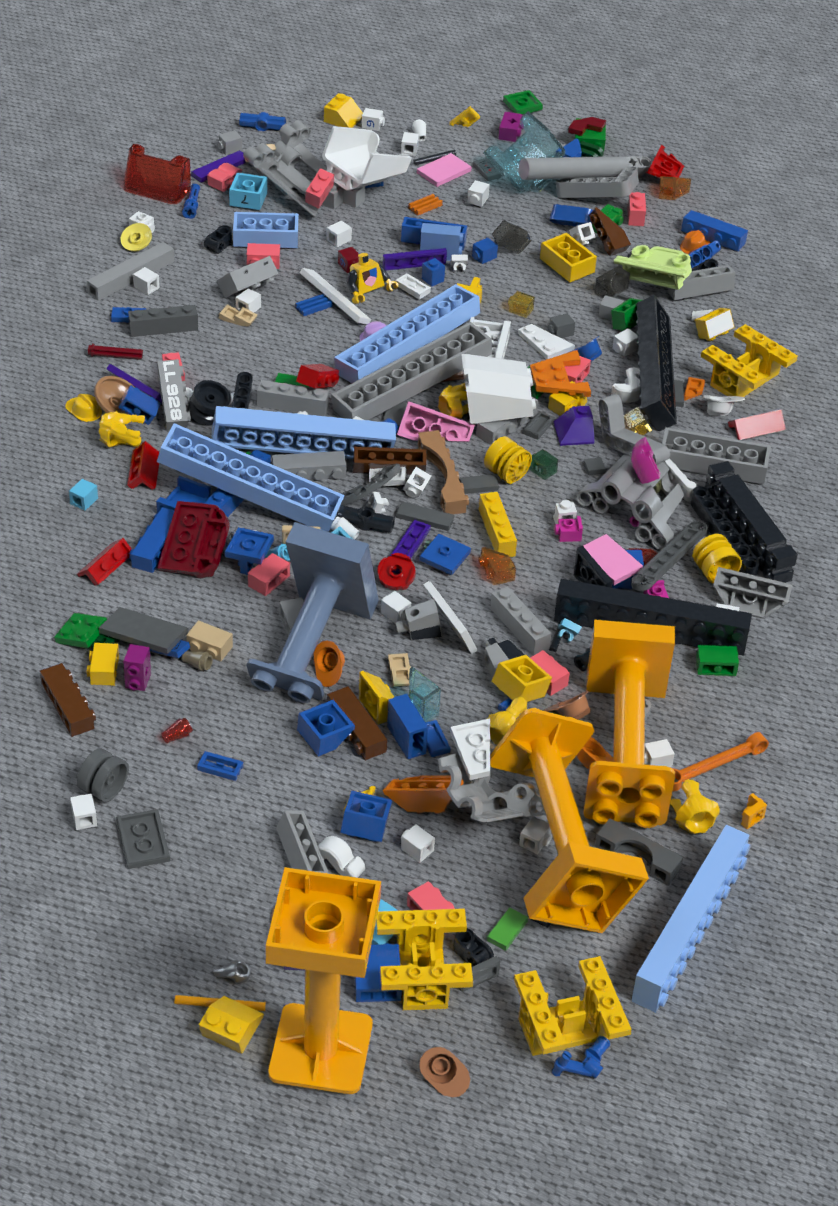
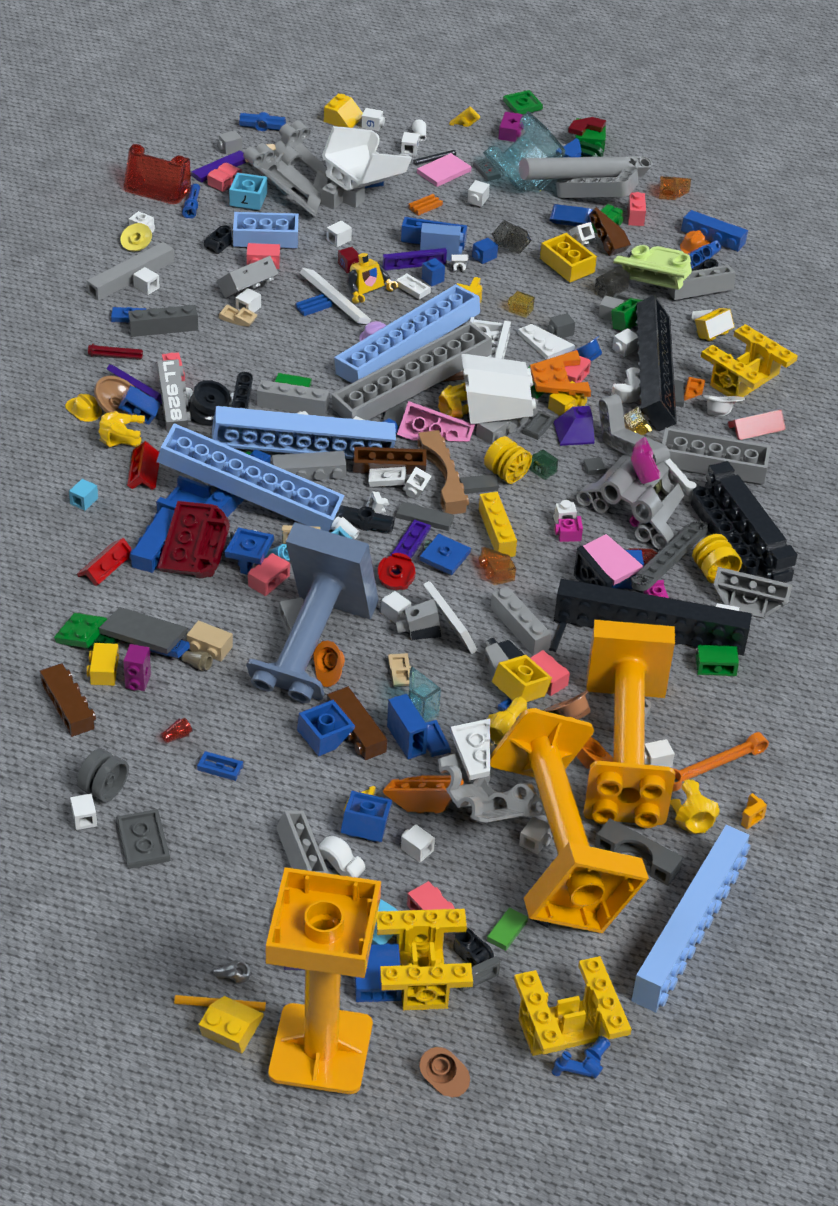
red brick [296,364,340,388] -> none
coral brick [305,168,334,208] -> none
dark grey tile [340,464,401,506] -> none
yellow slope [359,671,394,725] -> none
medium azure tile [558,618,582,643] -> none
black bush [574,647,590,672] -> none
red wing [647,145,684,183] -> none

